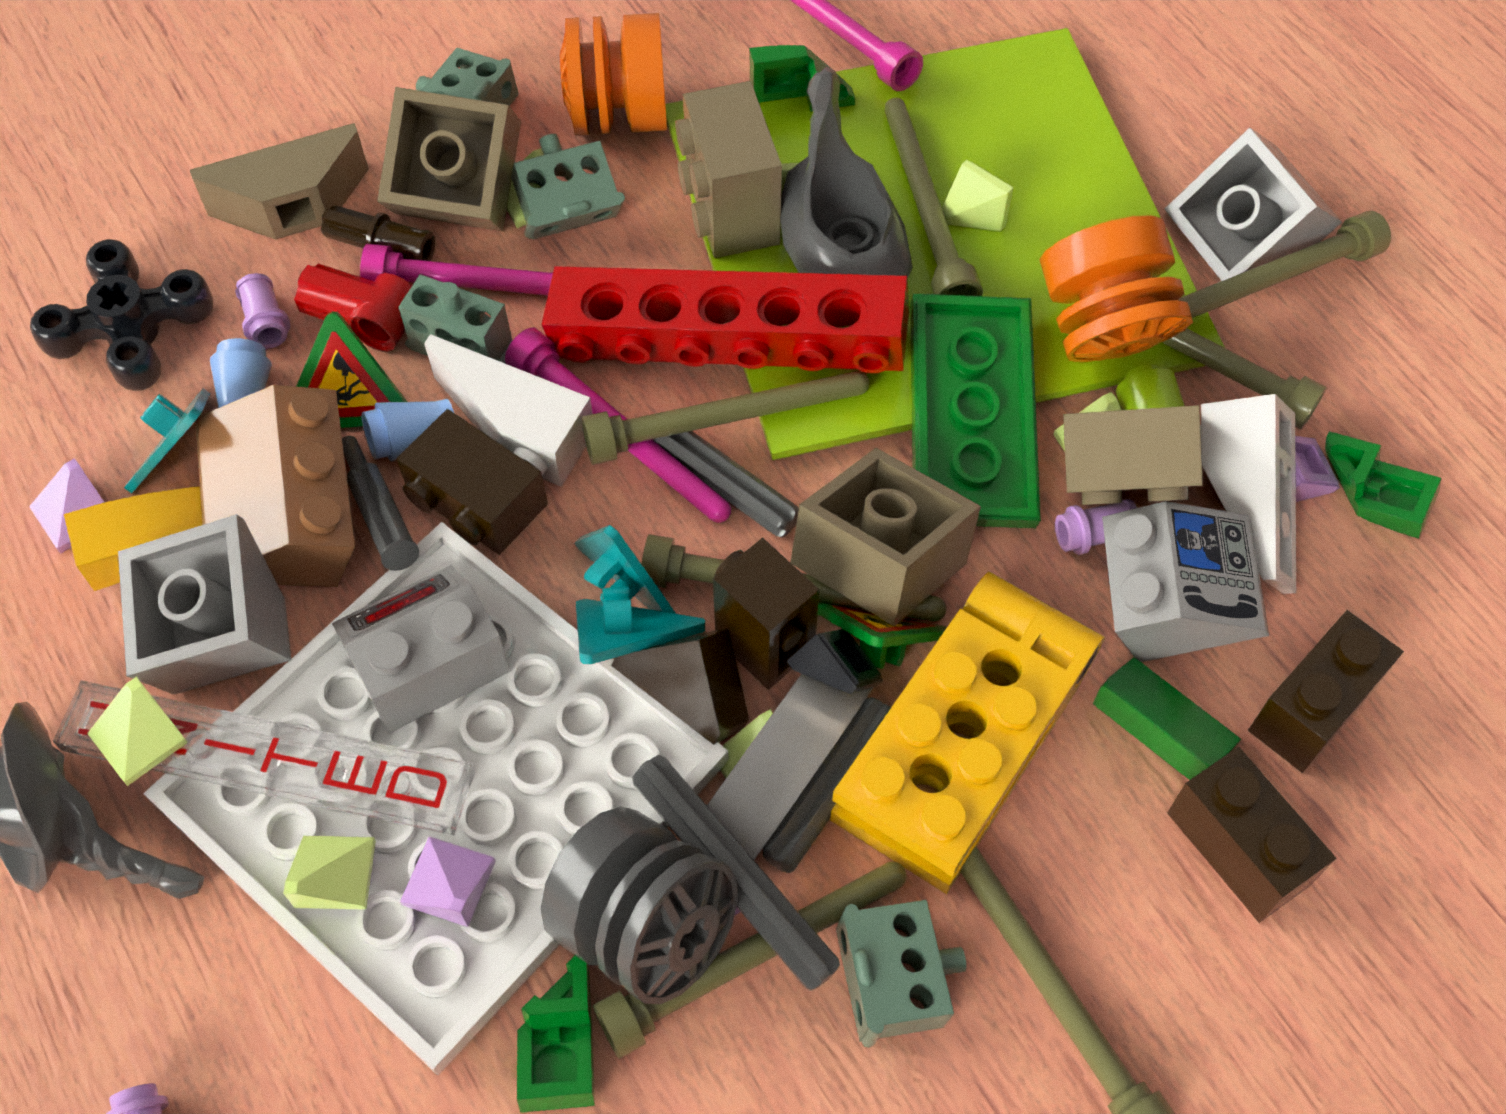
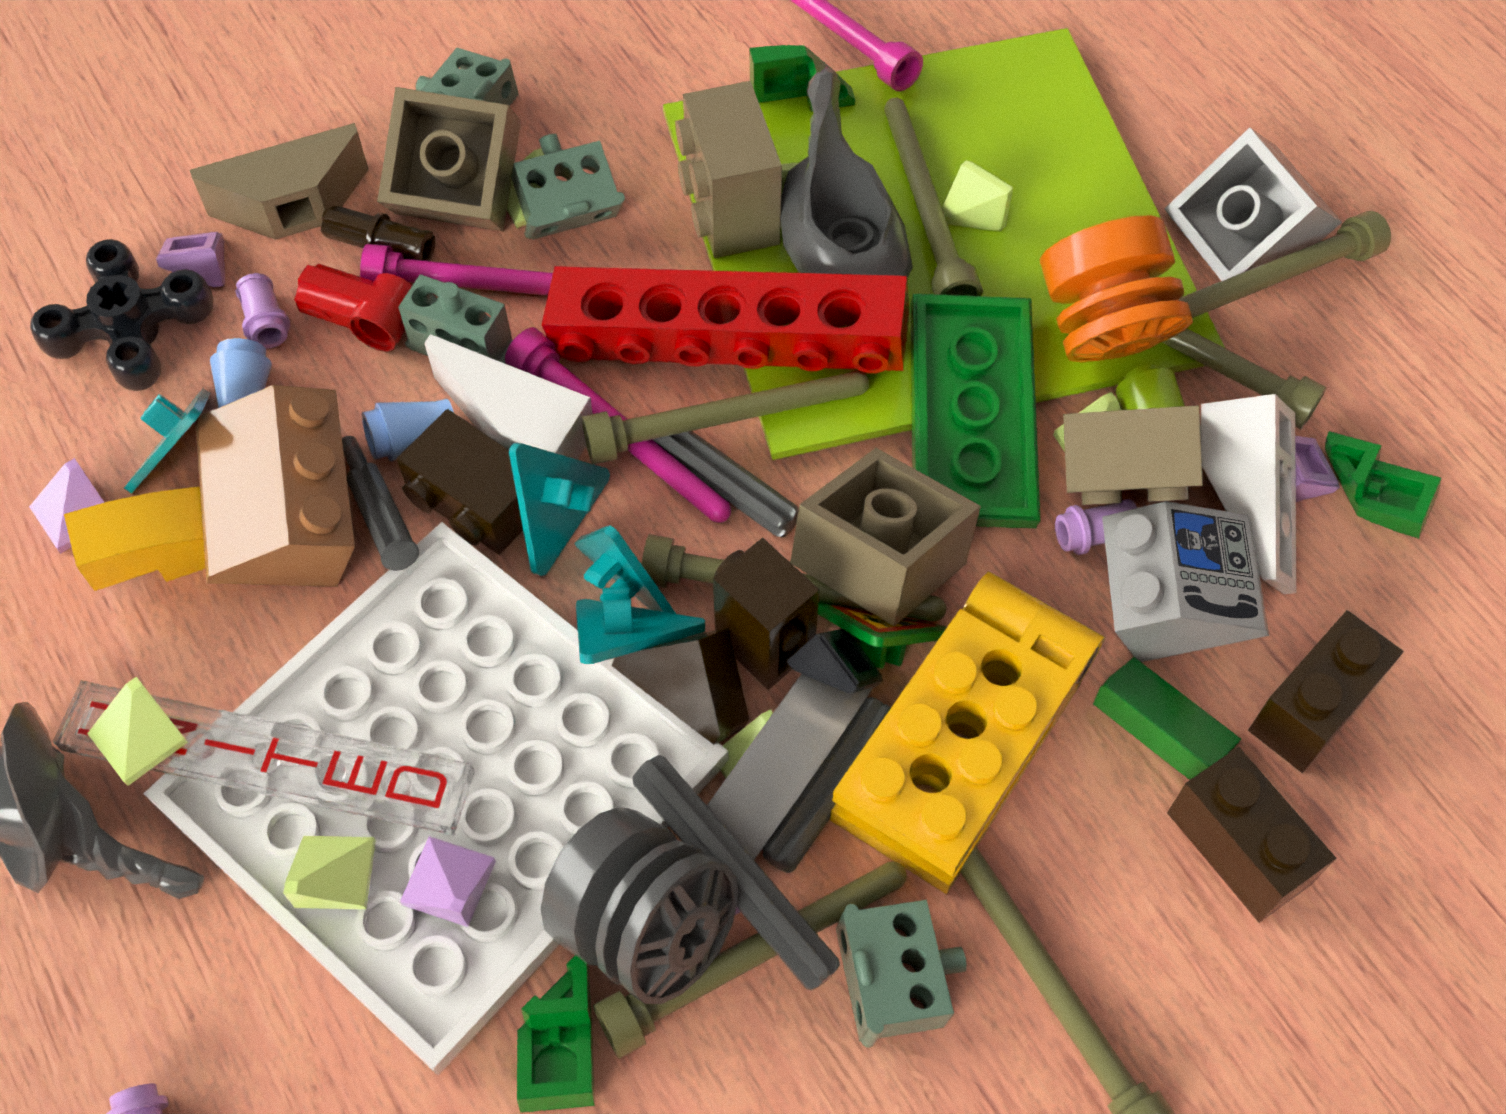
light grey slope [118,514,291,694] -> none
piece [296,312,408,428] -> none
light grey slope [332,565,511,733] -> none
orange wheel [560,13,667,136] -> none
none -> lavender slope [156,232,225,287]
none -> teal piece [509,443,610,576]

